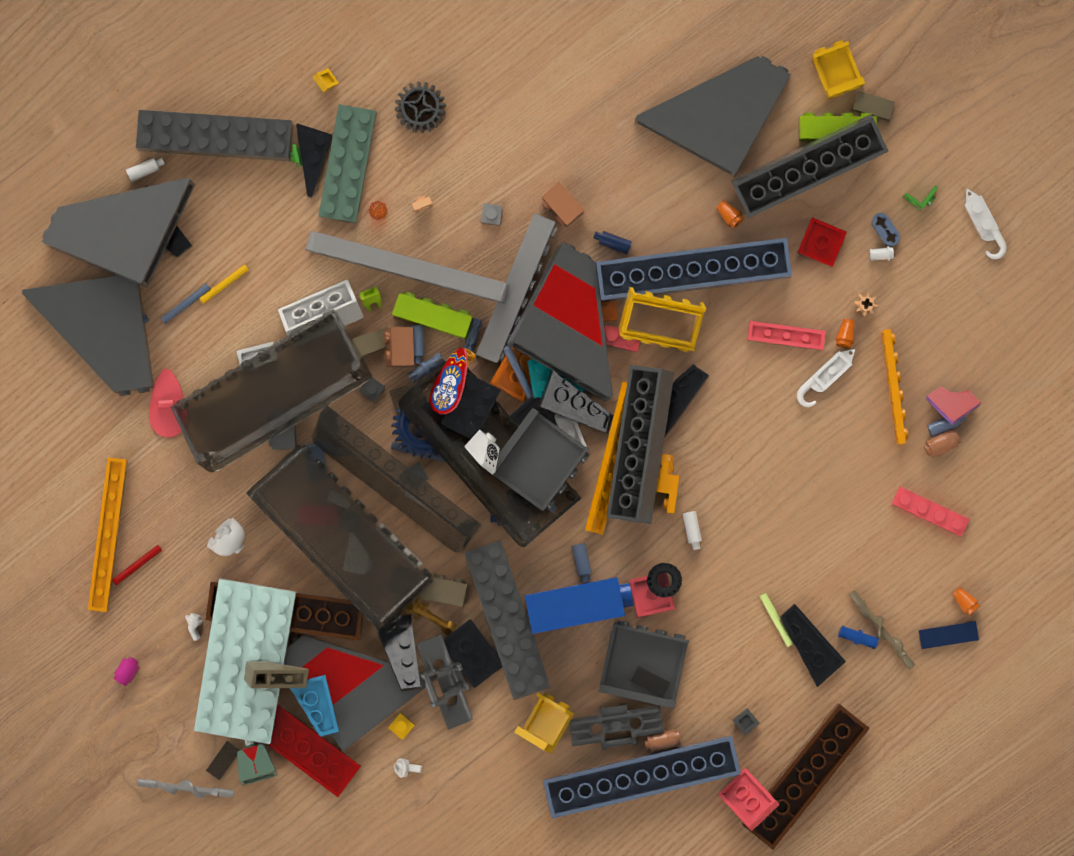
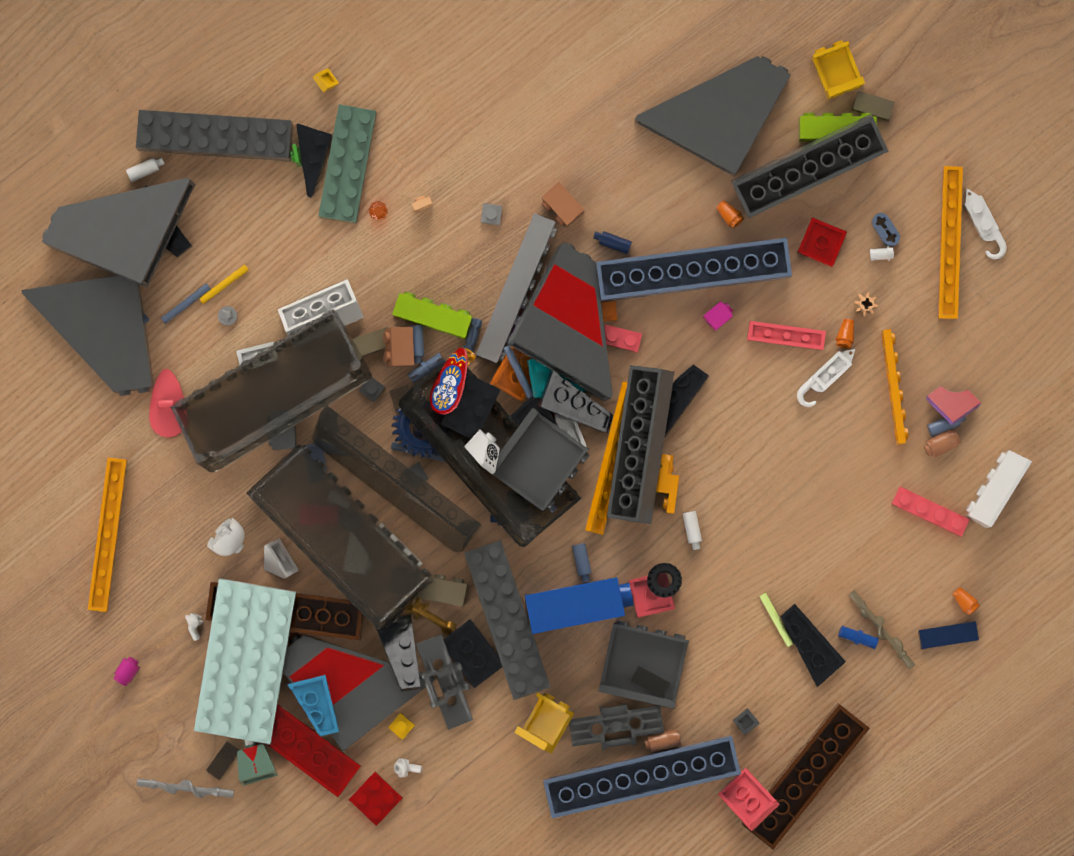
red bar [112,545,162,586] -> none
dark tan slope [244,661,309,688] -> none
light grey beam [305,231,509,303] -> none
lime tile [359,286,382,311] -> none
dark grey gear [395,82,446,133] -> none
yellow window [618,287,706,352] -> none
bright green bracket [903,186,938,211] -> none
none -> light grey tile [218,306,238,326]
none -> white slope [264,538,299,579]
none -> red plate [349,771,403,826]
none -> dark pink brick [702,301,733,332]
none -> light orange plate [938,166,963,319]
none -> white slope [966,450,1032,528]

